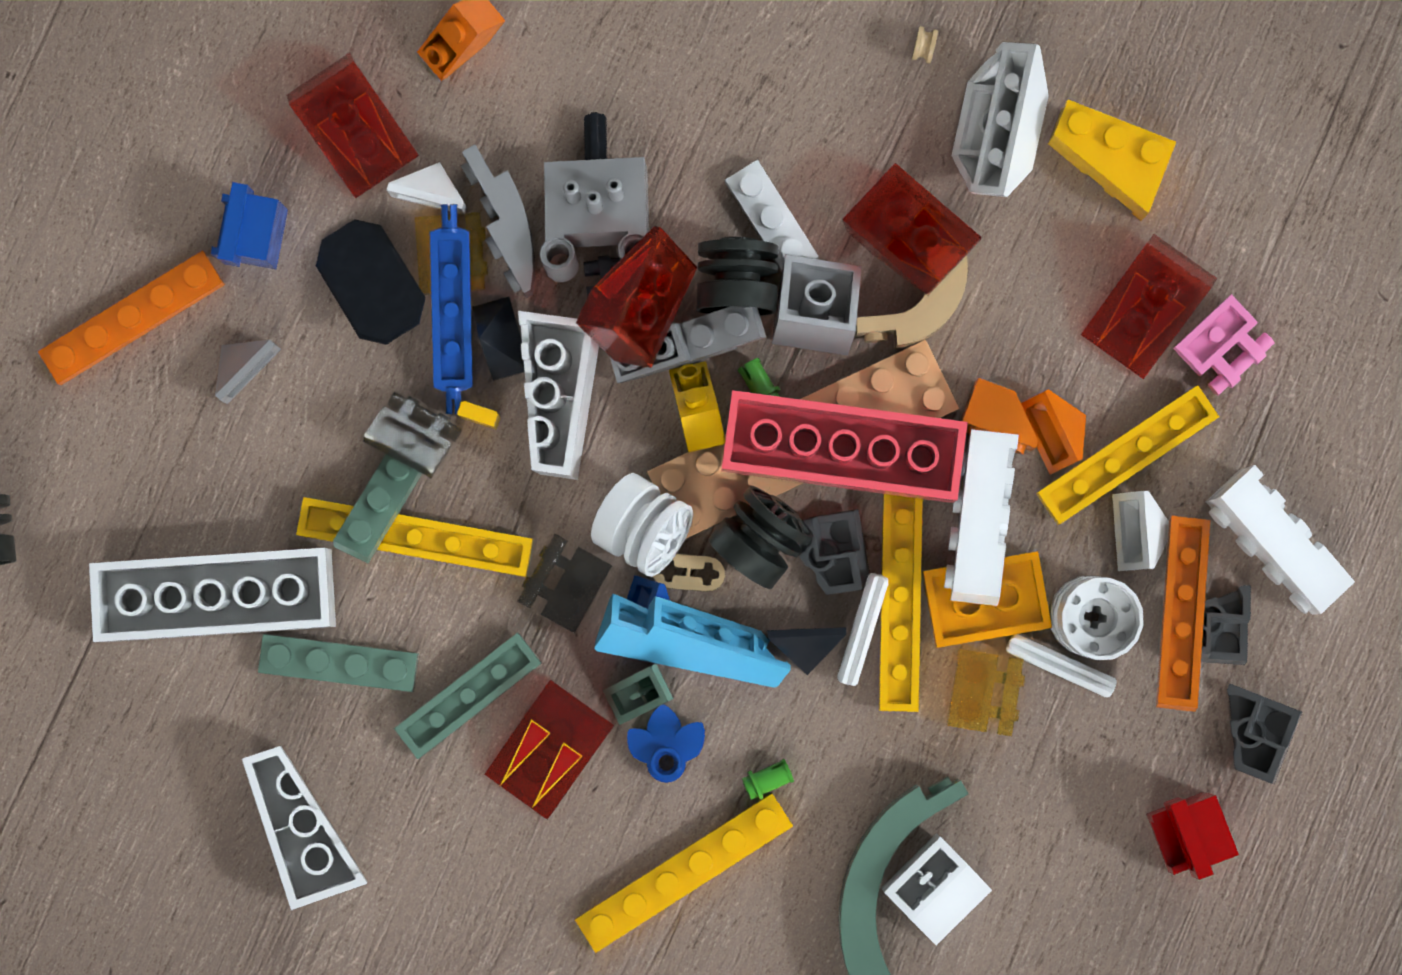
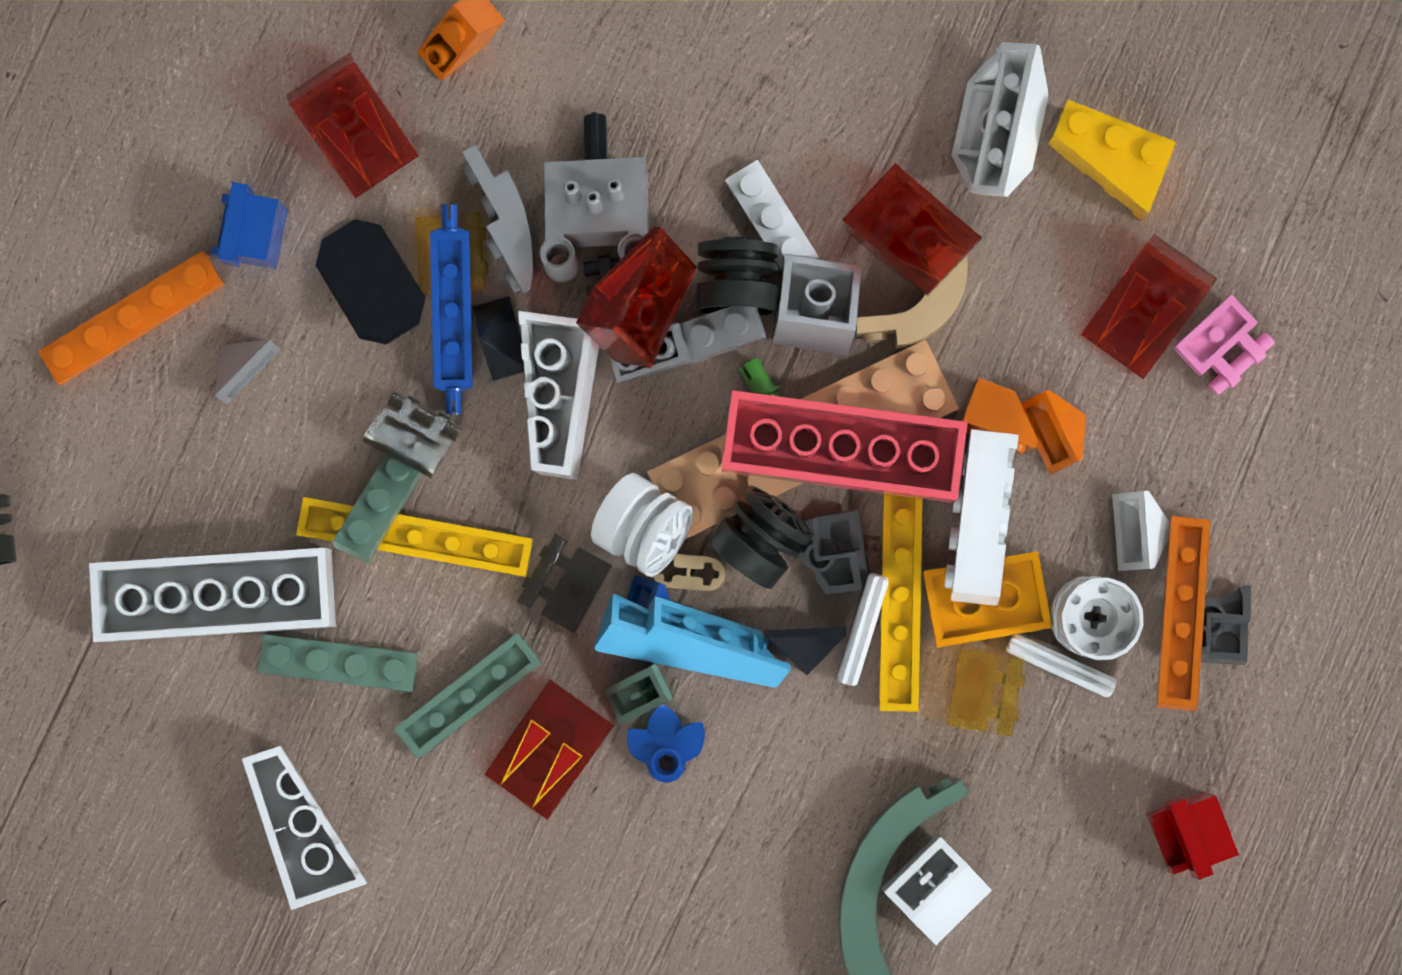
white slope [387,162,467,215] -> none
yellow tile [457,401,501,430] -> none
yellow plate [575,793,793,953] -> none
yellow slope [669,361,725,453] -> none
bright green pin [742,759,794,800] -> none
tan bush [912,26,938,64] -> none
yellow plate [1036,385,1220,525] -> none
white wedge [1206,465,1355,615] -> none
dark grey slope [1227,684,1303,784] -> none

